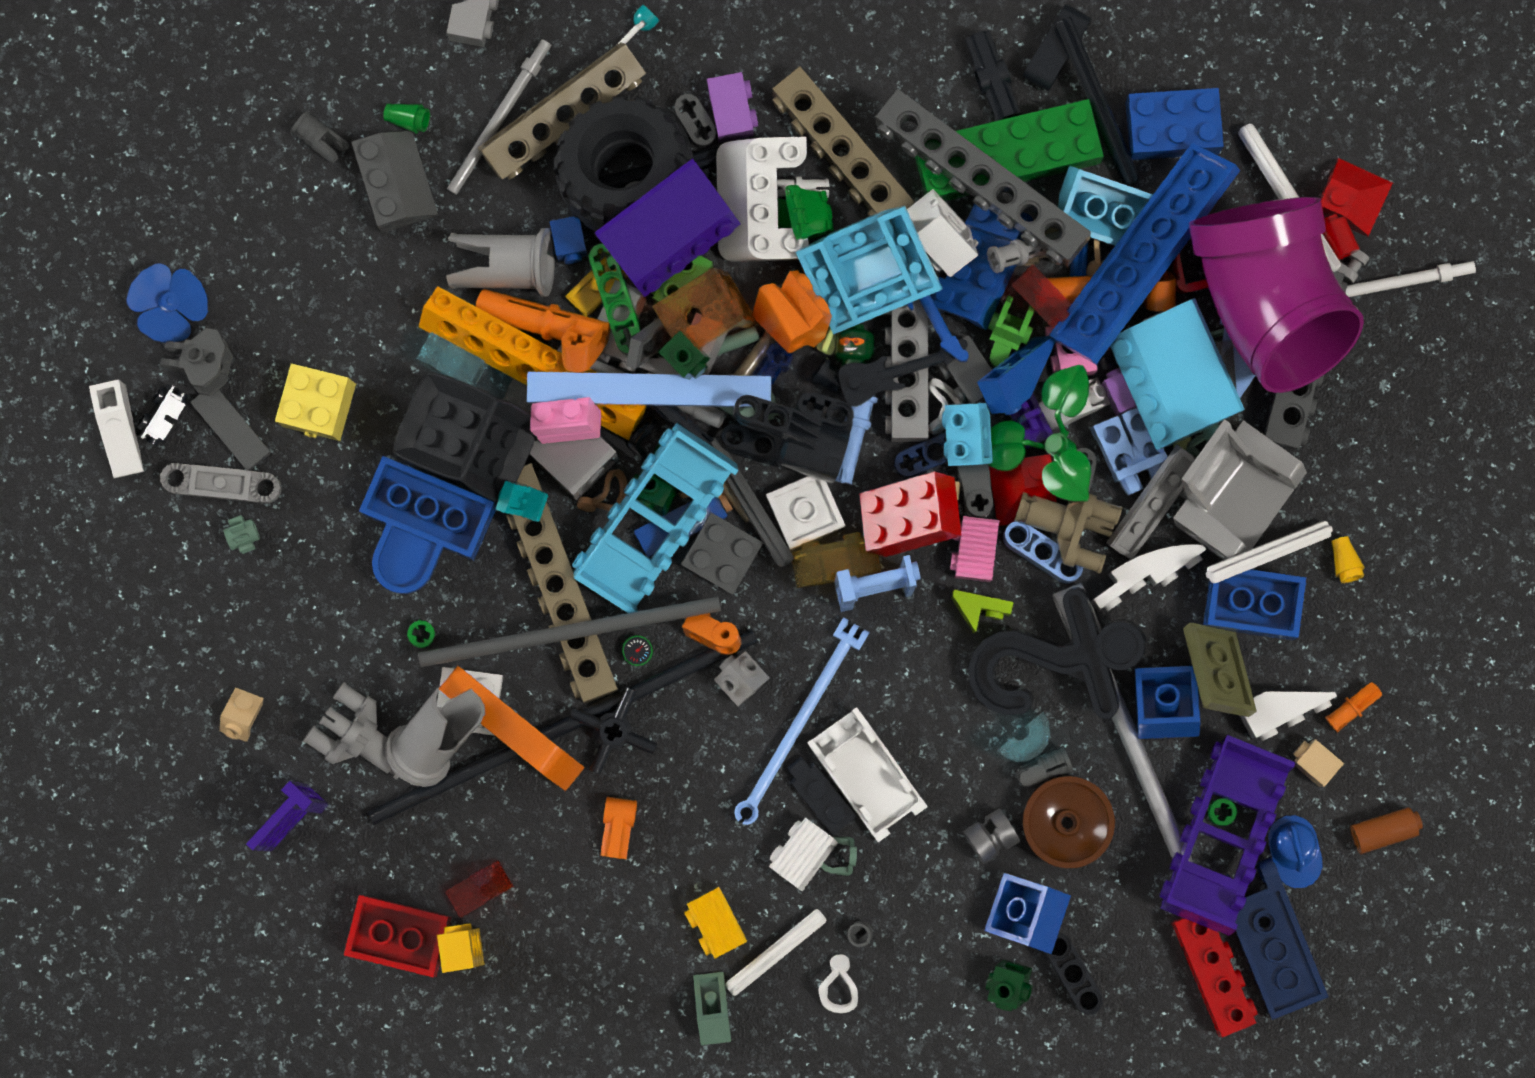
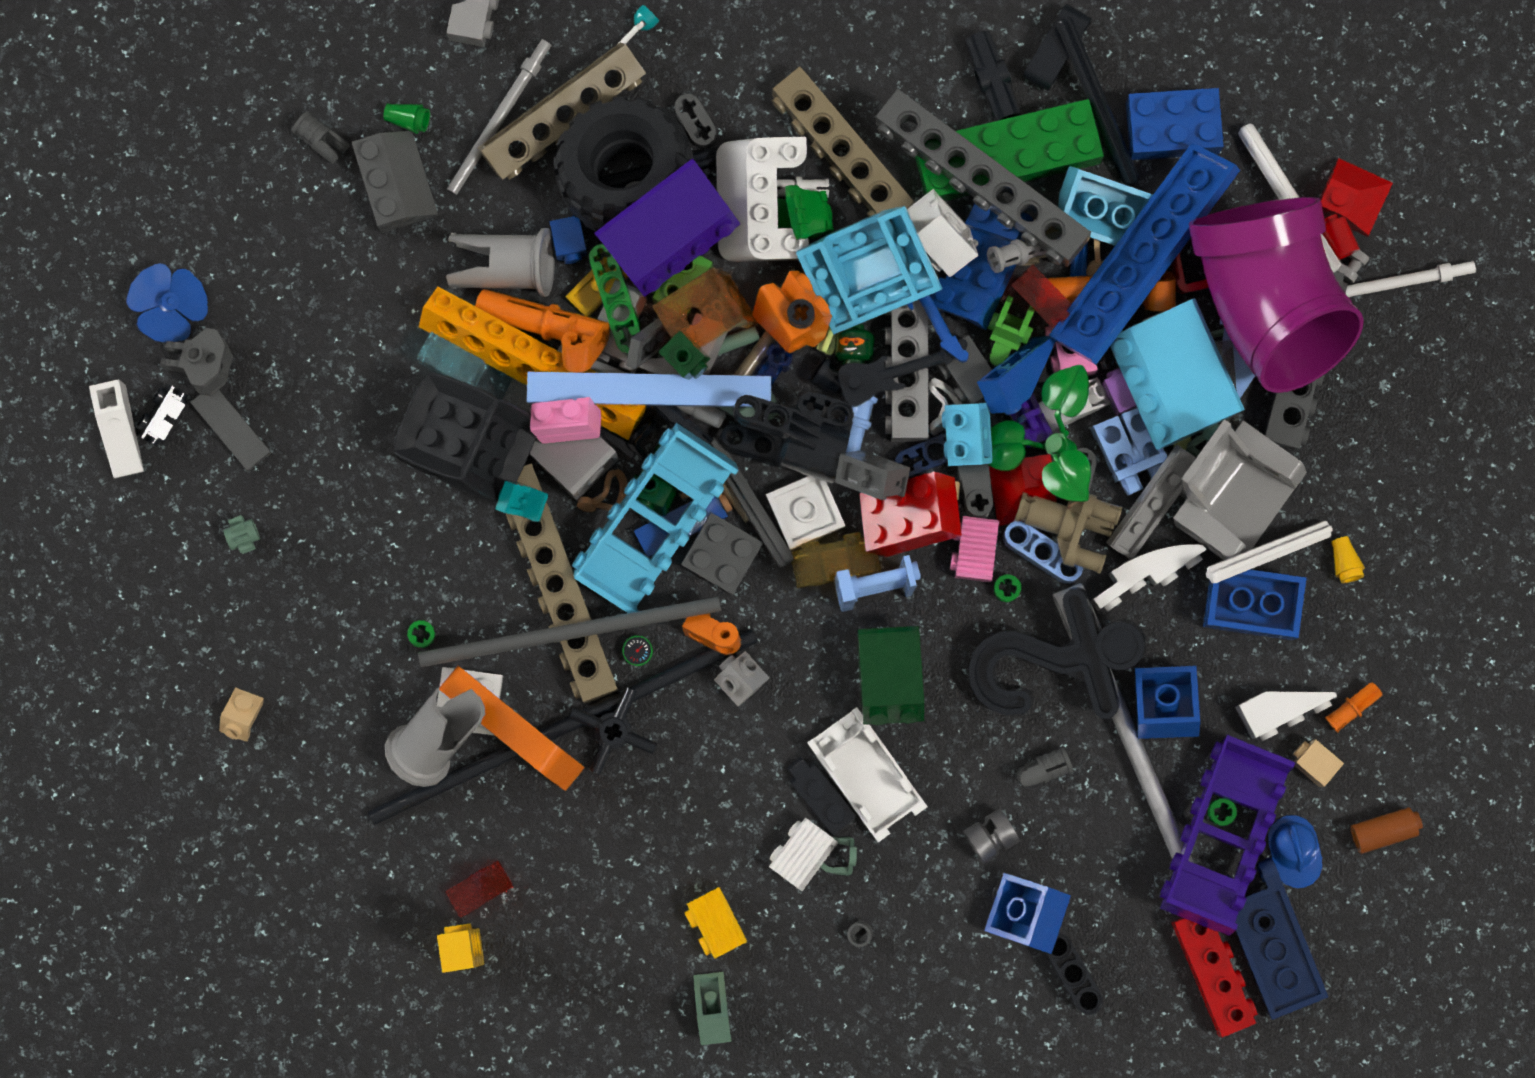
light grey plate [160,463,281,504] -> none
dark purple fence [246,781,329,851] -> none
light yellow brick [275,364,356,441] -> none
light grey wheel [303,682,399,780] -> none
red brick [344,895,452,977] -> none
blue brick [359,456,497,594] -> none
orange piece [601,796,637,859] -> none
medium lavender brick [707,72,758,143] -> none
white axle [725,909,827,996] -> none
light blue hinge [734,617,870,825] -> none
white piece [819,954,858,1013] -> none
lime slope [951,590,1013,634] -> none
dark green brick [986,959,1033,1011] -> none
clear light blue cylinder [995,711,1050,763] -> none
reddish brown dish [1023,776,1115,868] -> none
olive plate [1183,622,1257,717] -> none
none -> black bush [787,299,815,329]
none -> dark grey hinge [835,450,910,500]
none -> dark green slope [858,626,924,725]
none -> green bush [993,574,1021,602]

